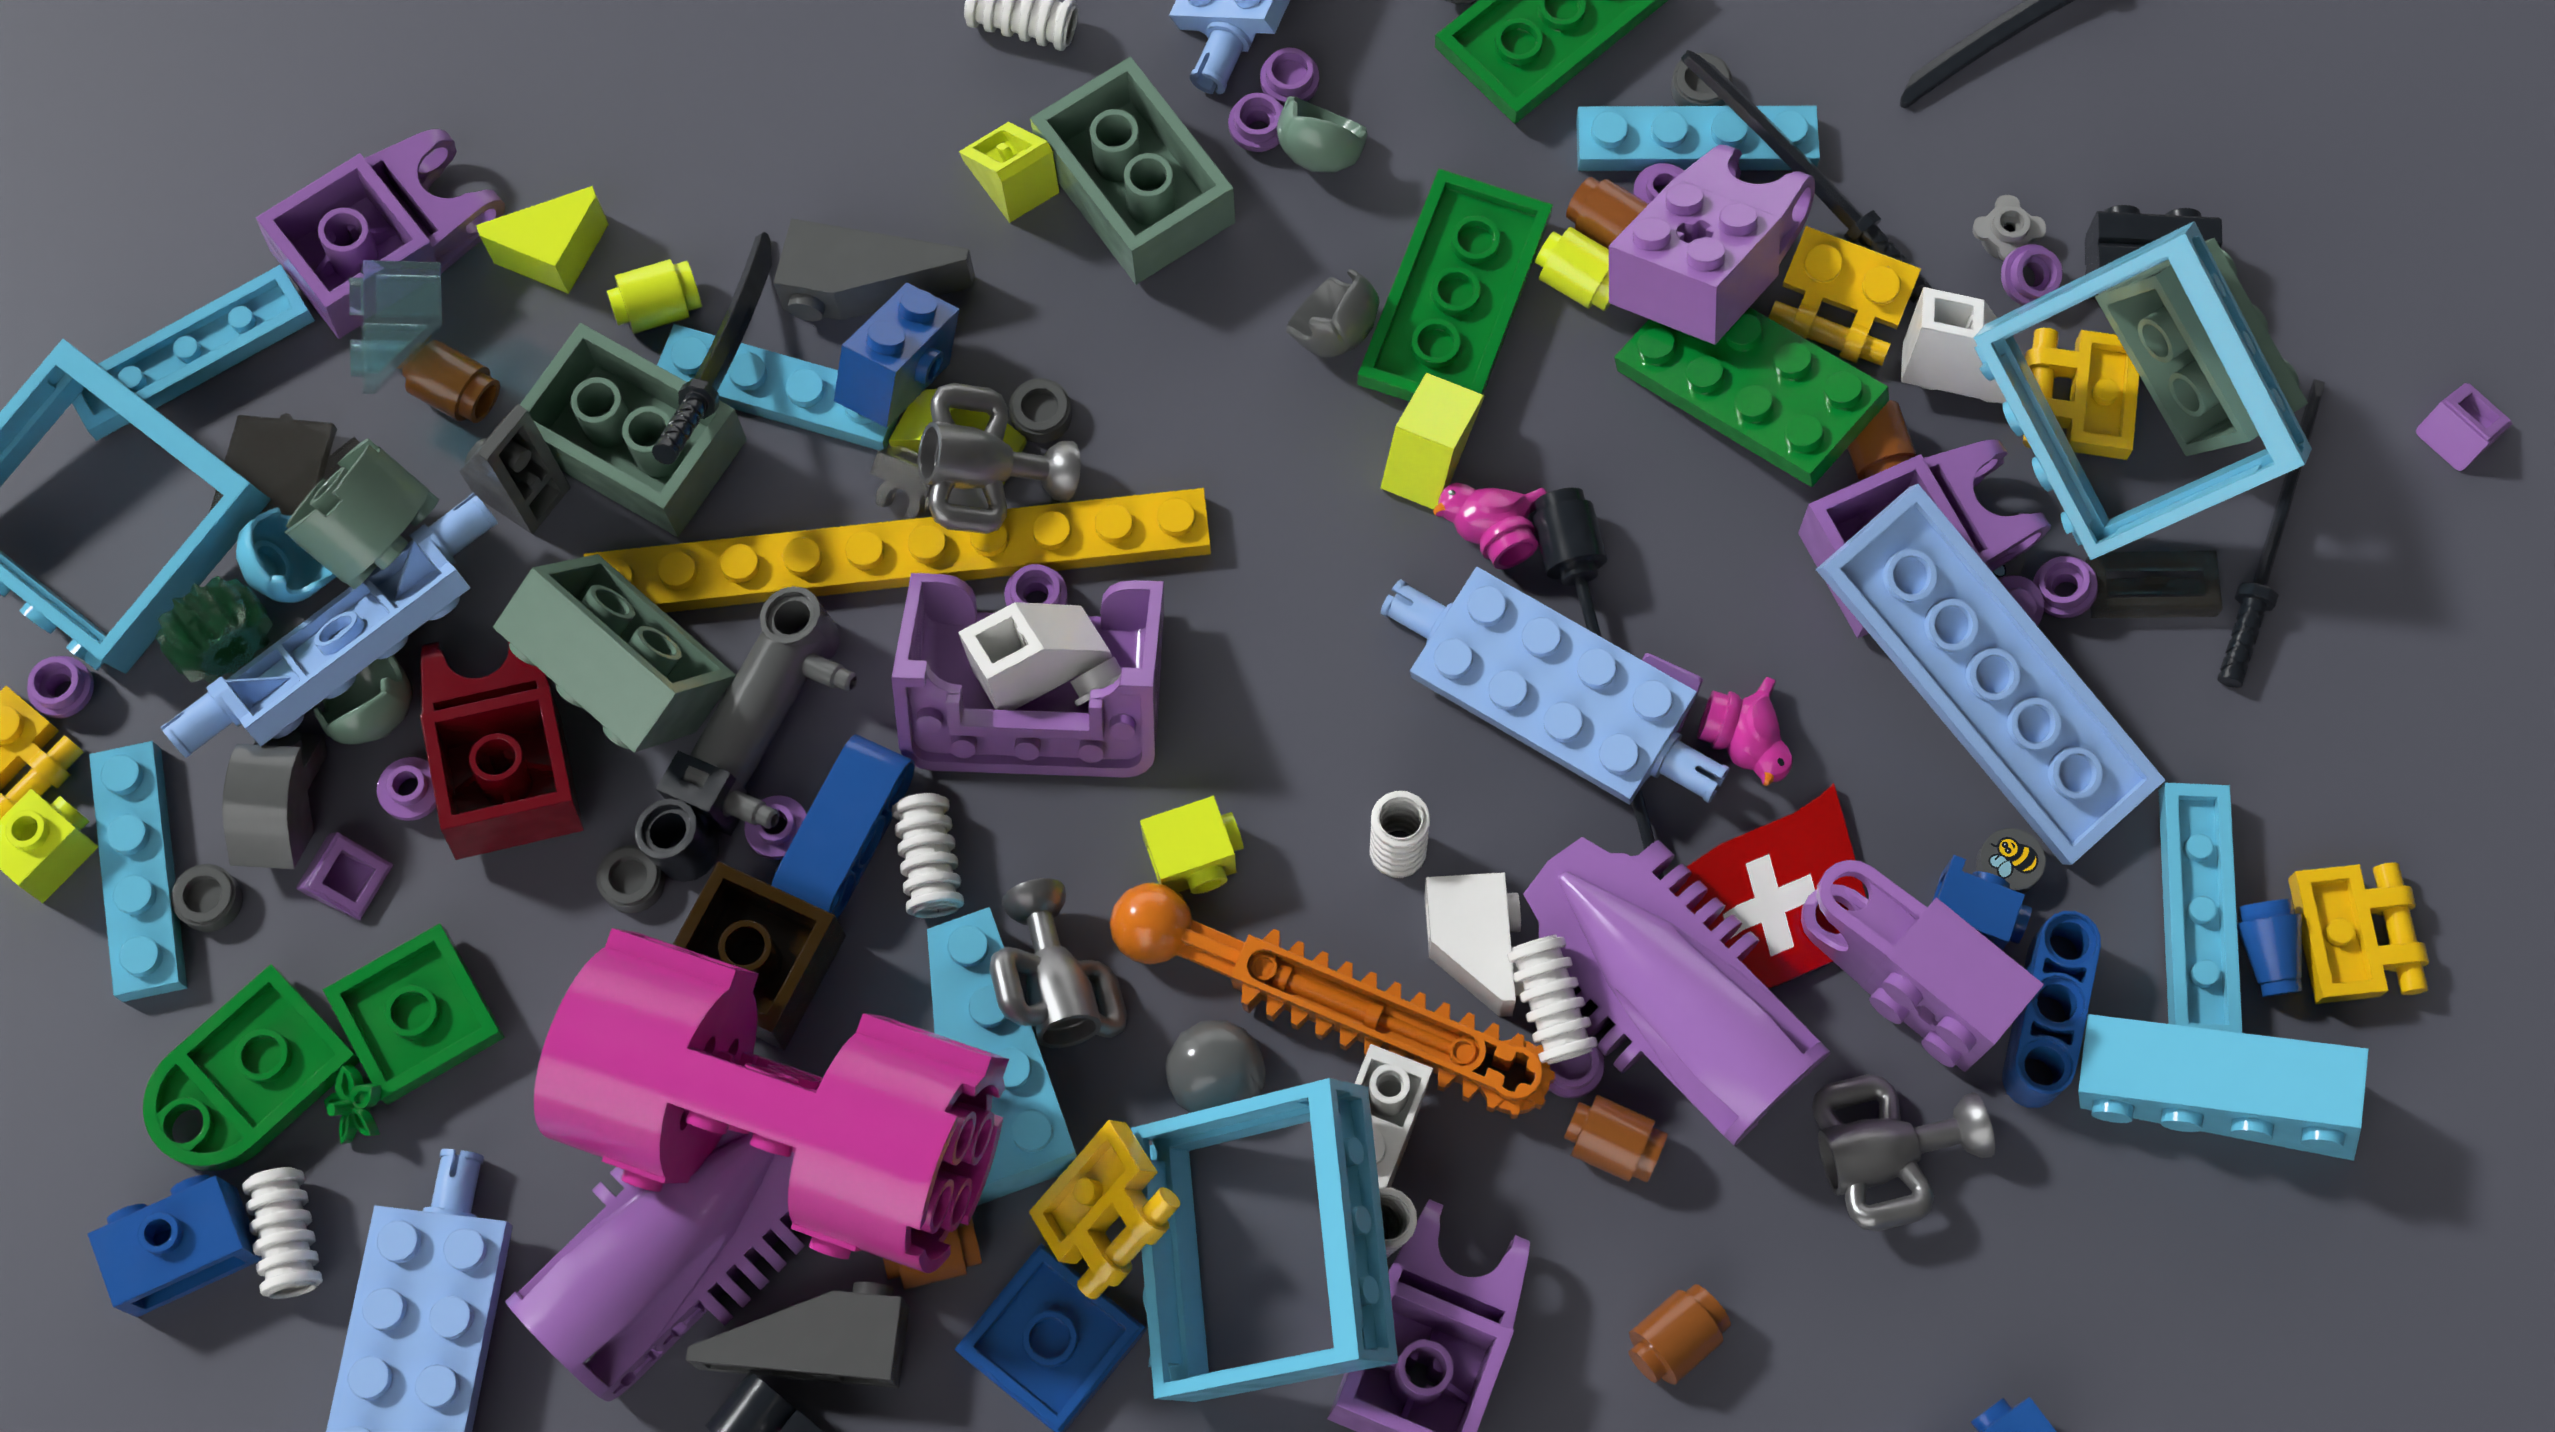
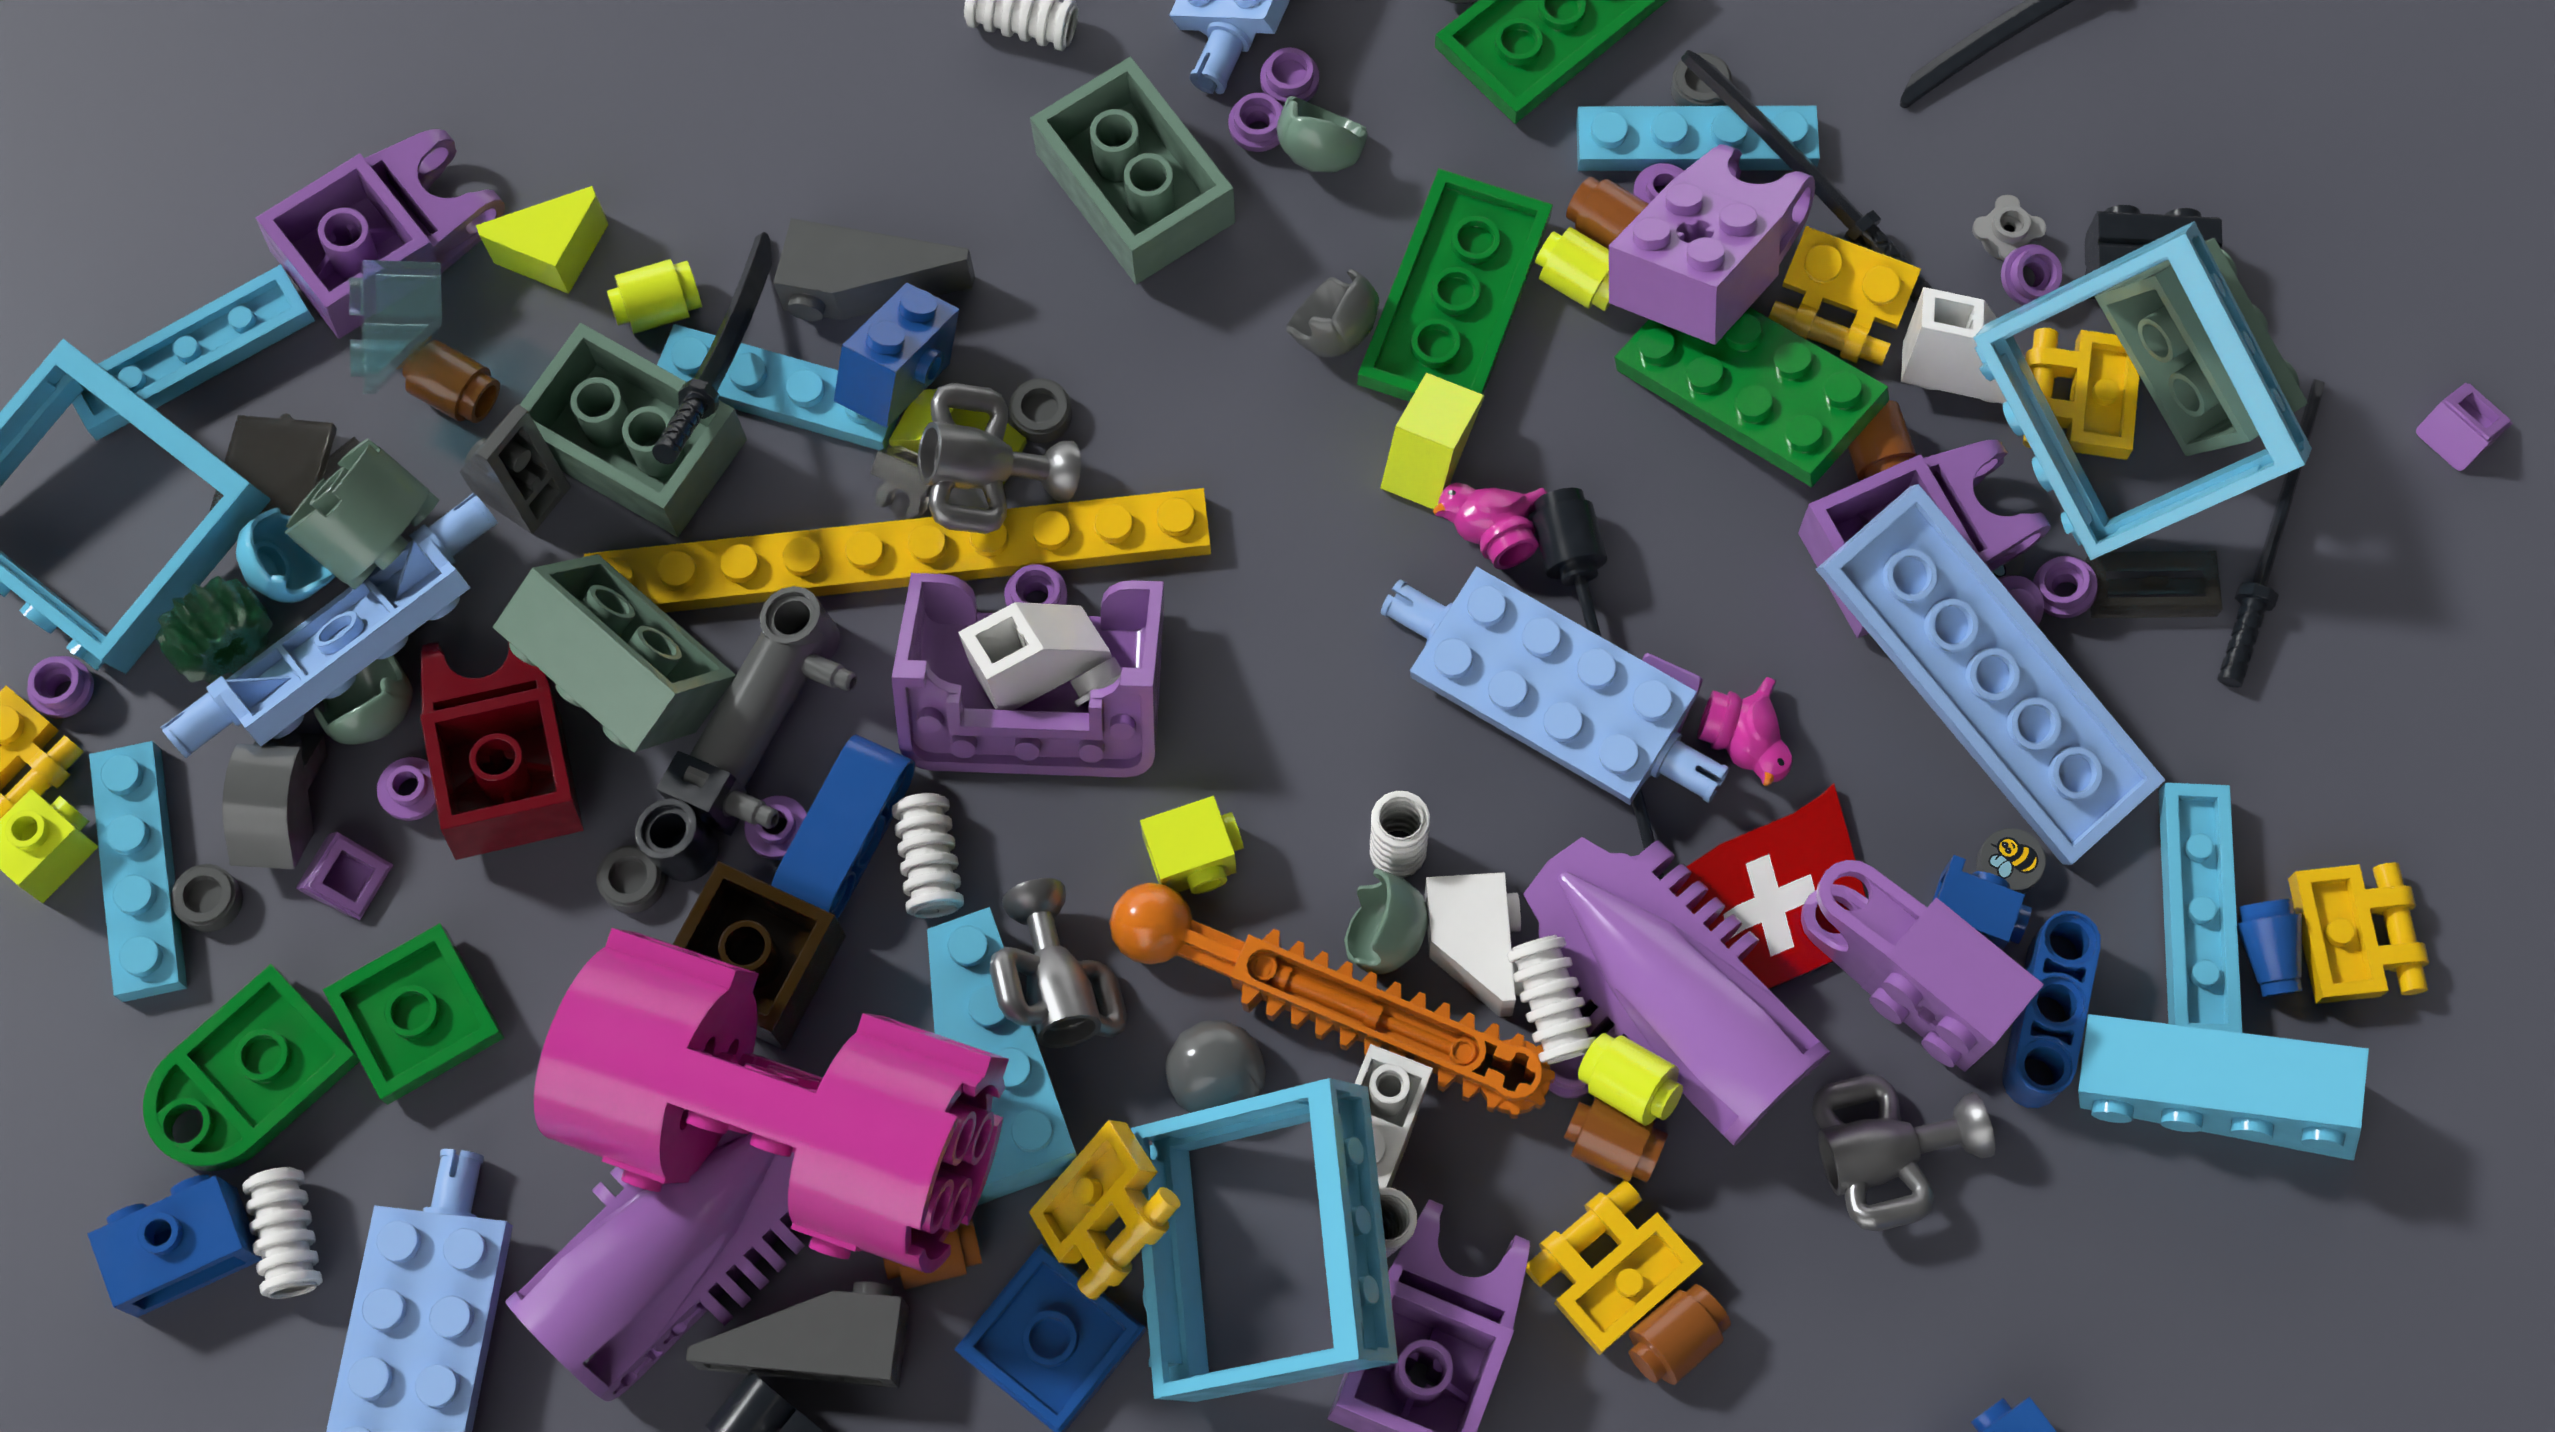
green plant [324,1064,381,1144] -> none
neon yellow slope [959,122,1059,223] -> none
none -> sand green hair [1344,868,1429,974]
none -> yellow plate [1526,1180,1703,1356]
none -> neon yellow brick [1578,1033,1683,1126]

